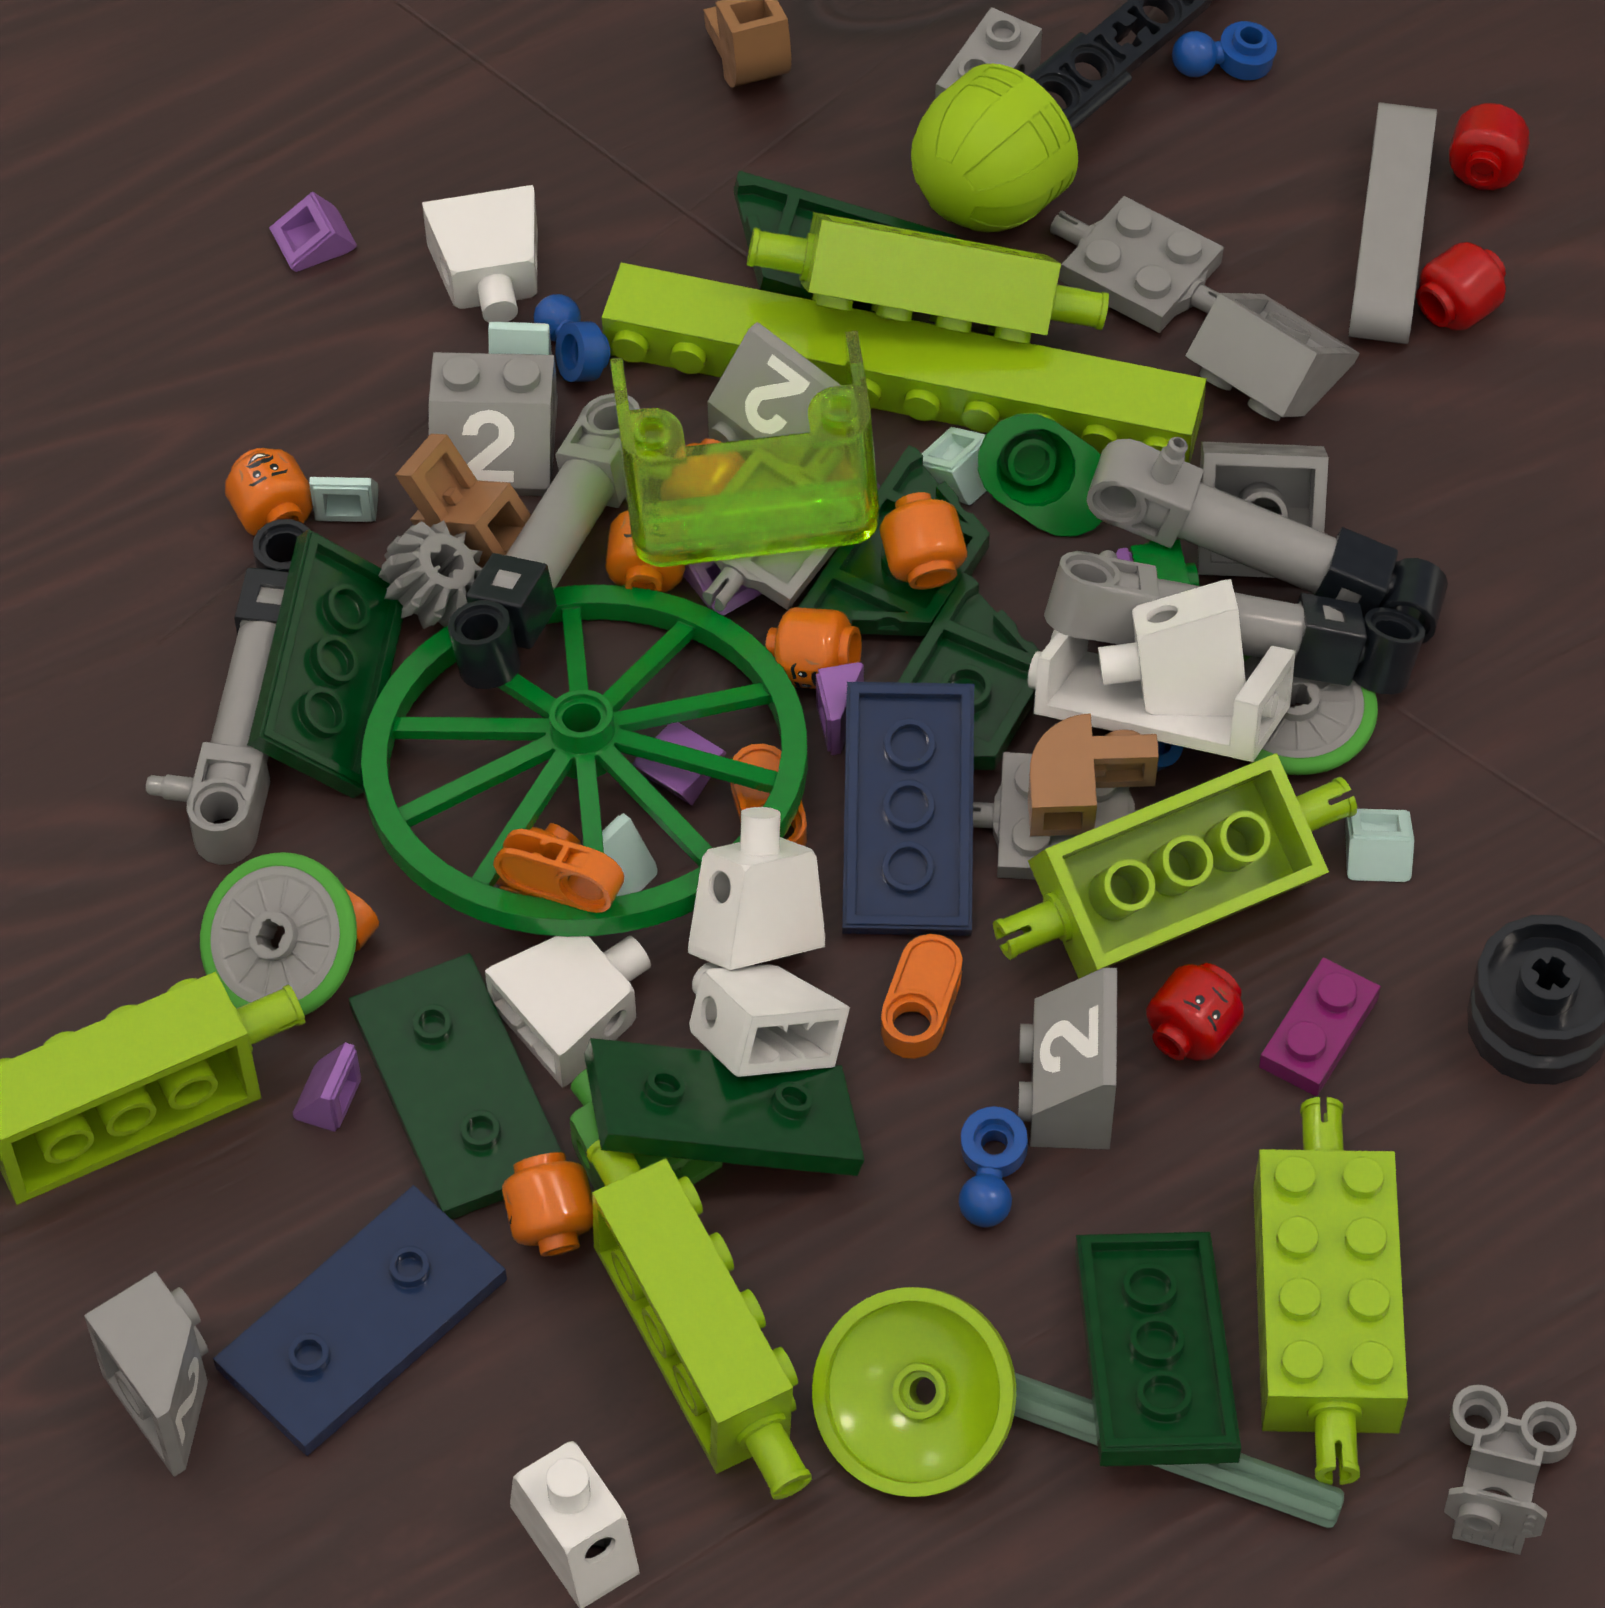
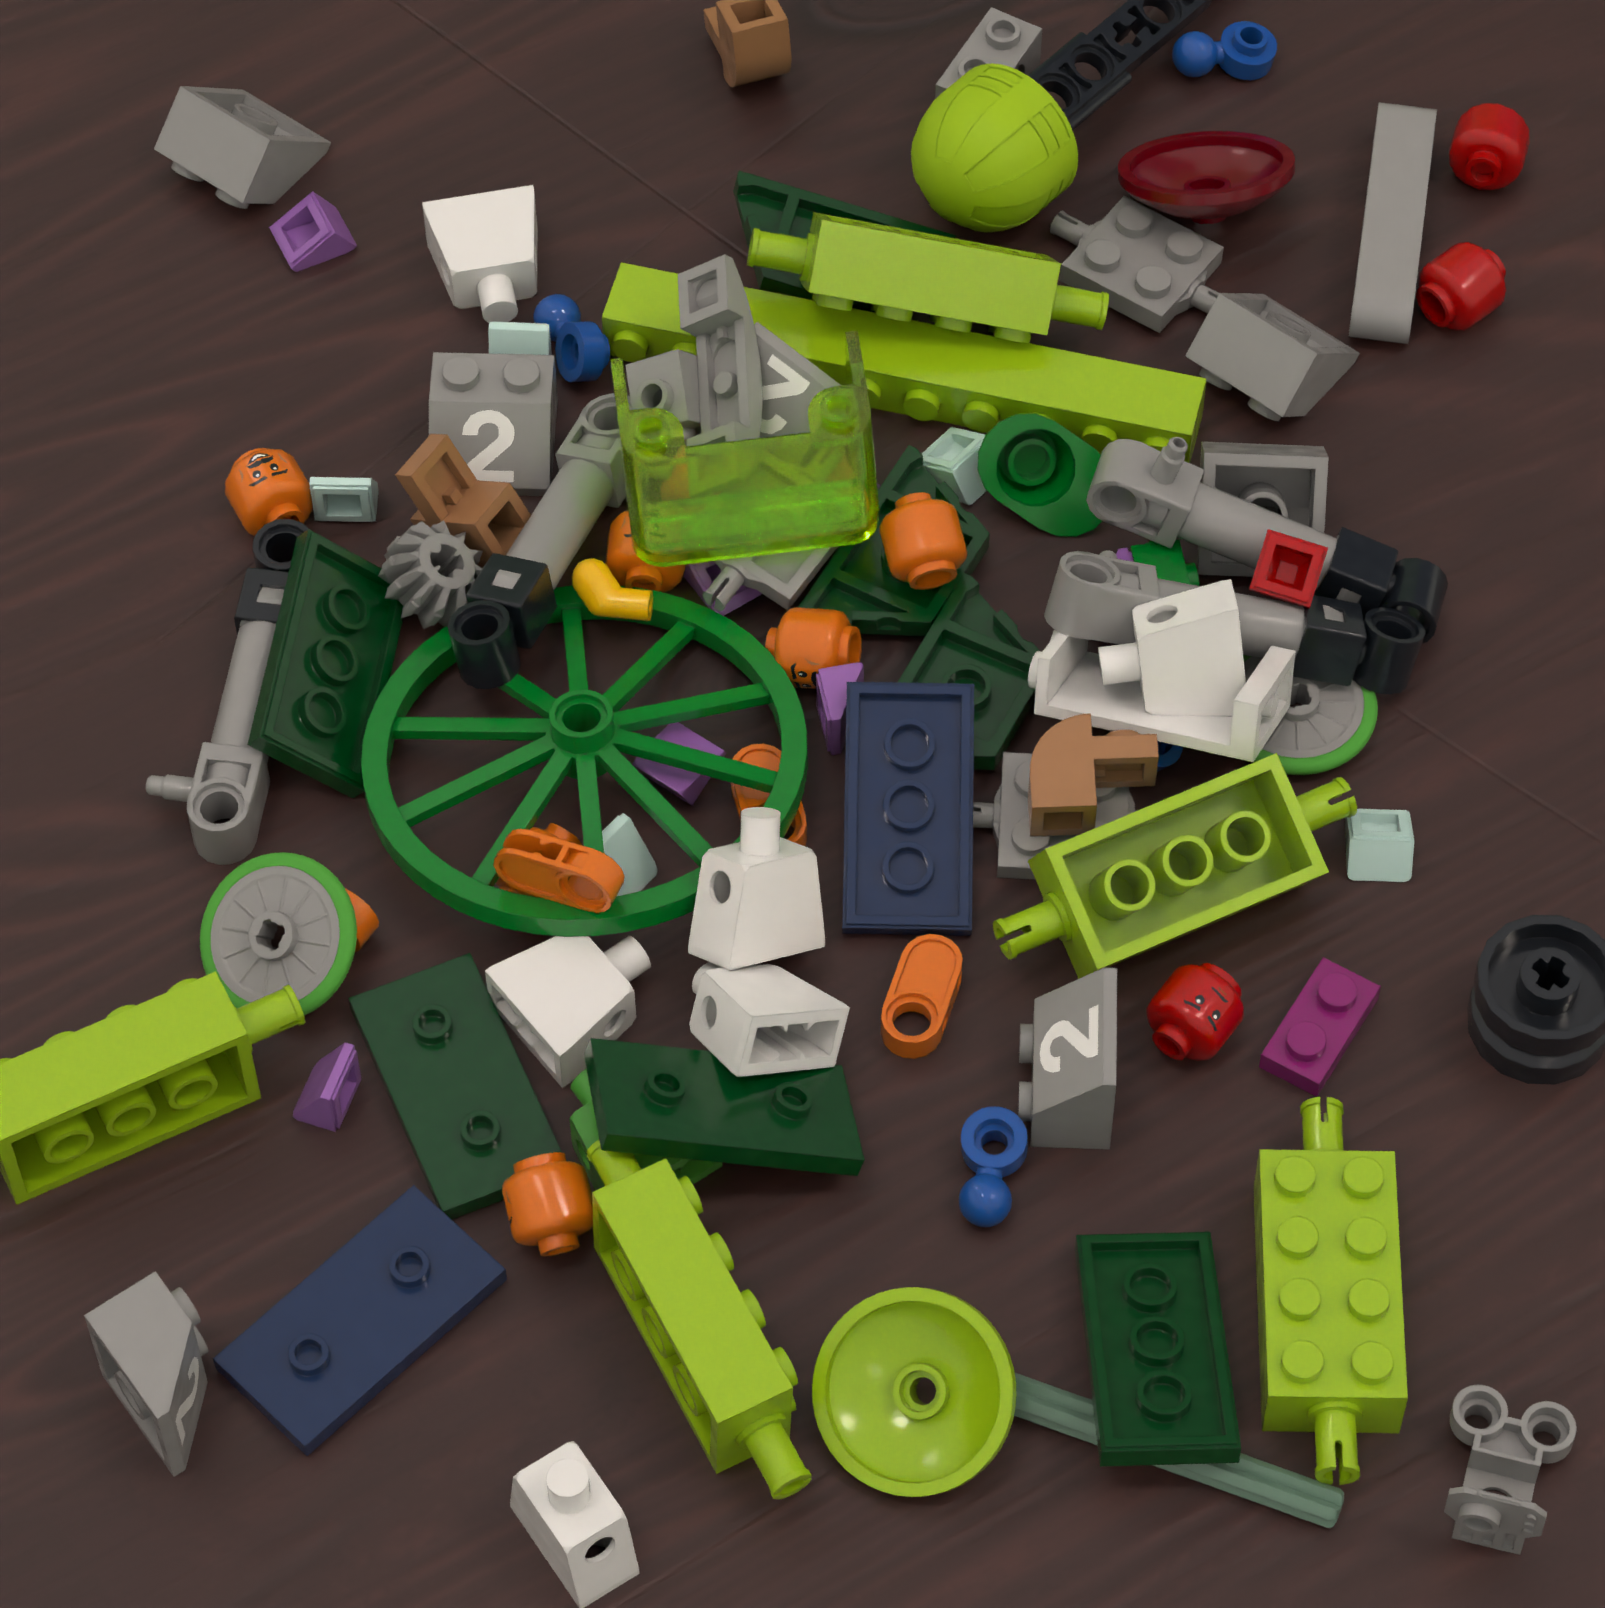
none -> light grey slope [154,86,331,209]
none -> yellow arm [572,558,653,621]
none -> light grey brick [625,349,701,450]
none -> light grey slope [678,254,763,499]
none -> dark red dish [1118,131,1295,224]
none -> red slope [1249,529,1328,609]

